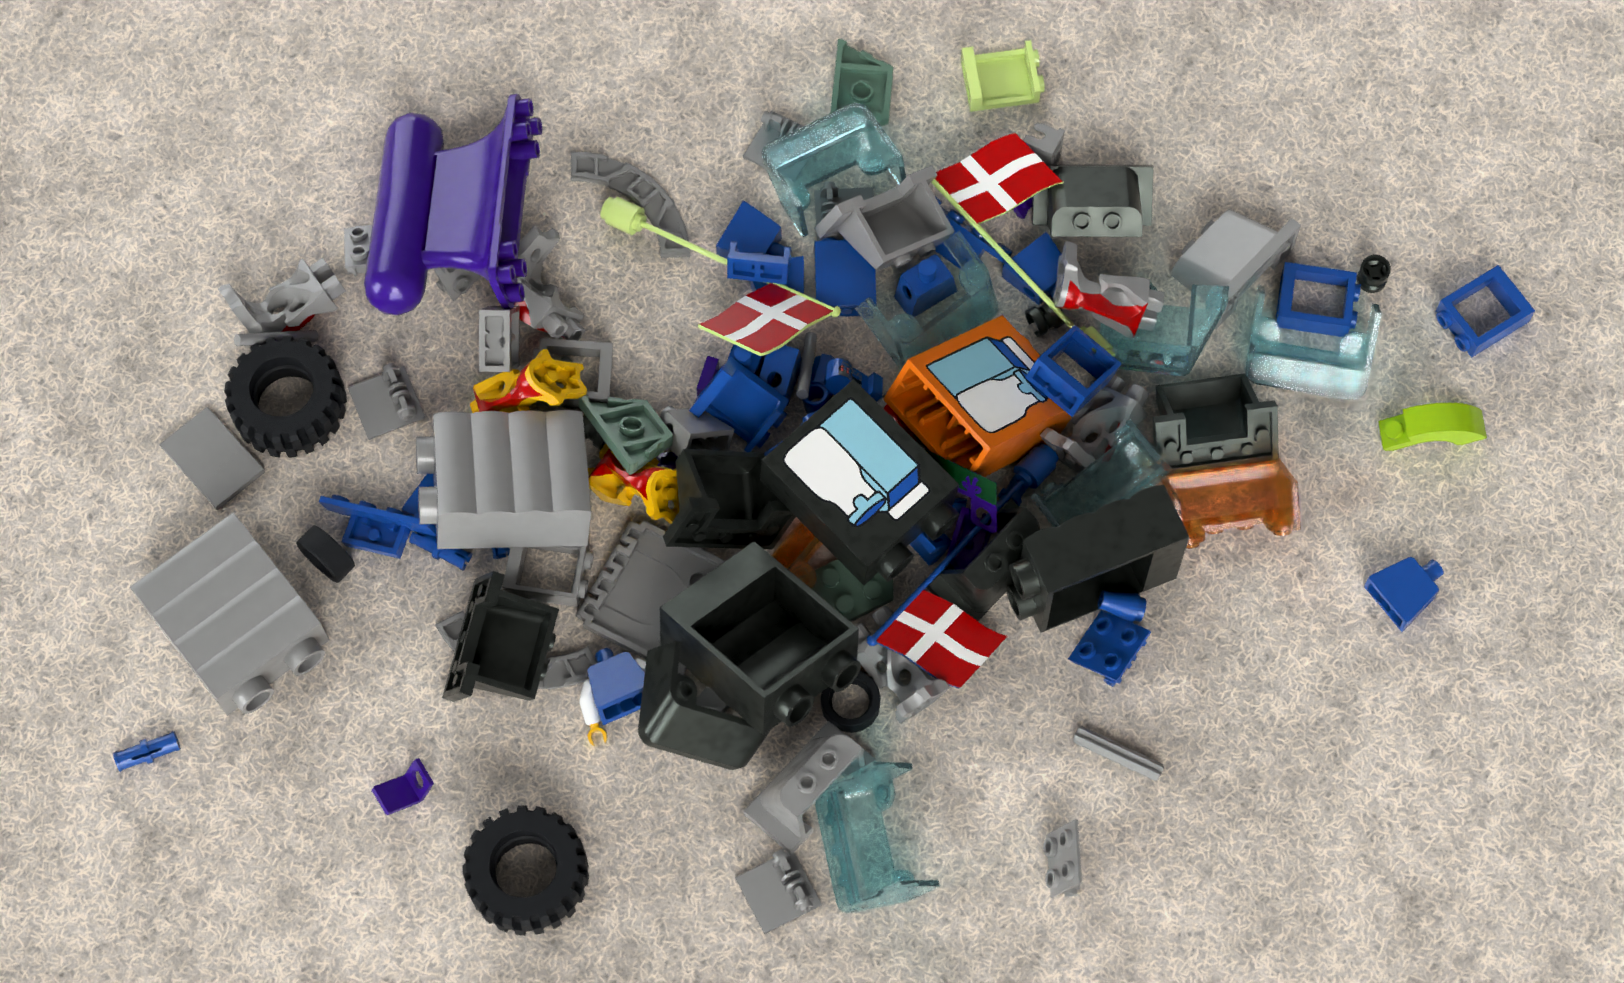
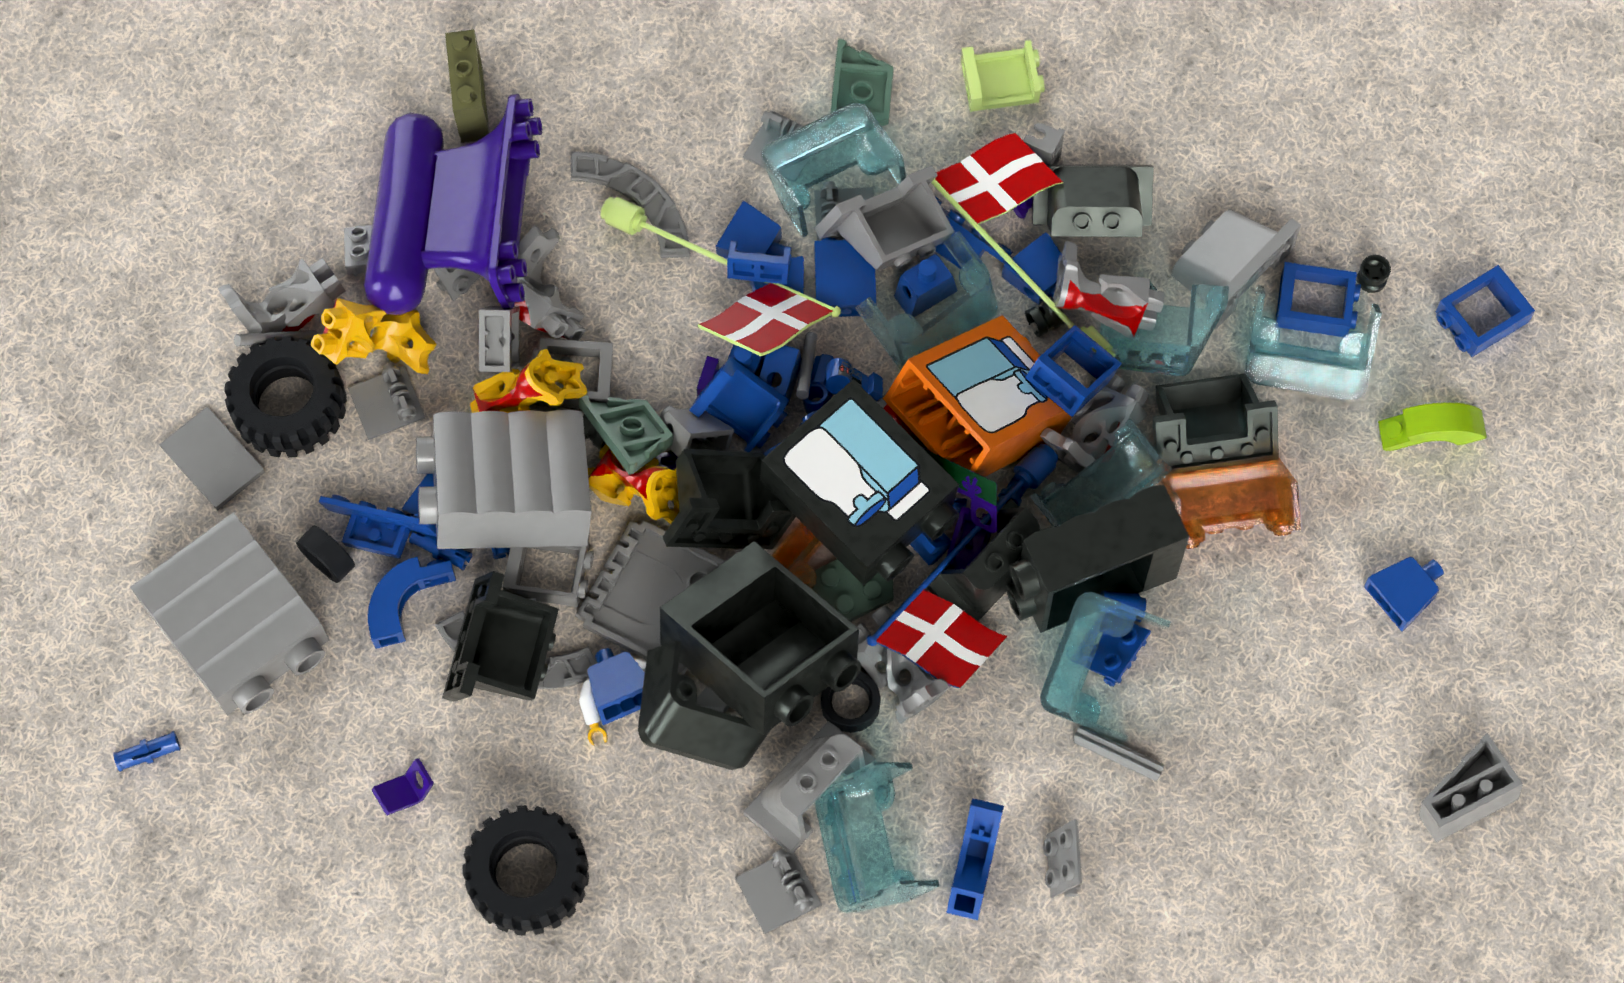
none -> yellow hips [311,298,437,374]
none -> blue arch [368,557,456,649]
none -> olive window [445,29,489,143]
none -> blue arch [946,798,1004,920]
none -> clear light blue windscreen [1040,592,1171,742]
none -> light grey wedge [1419,733,1523,842]

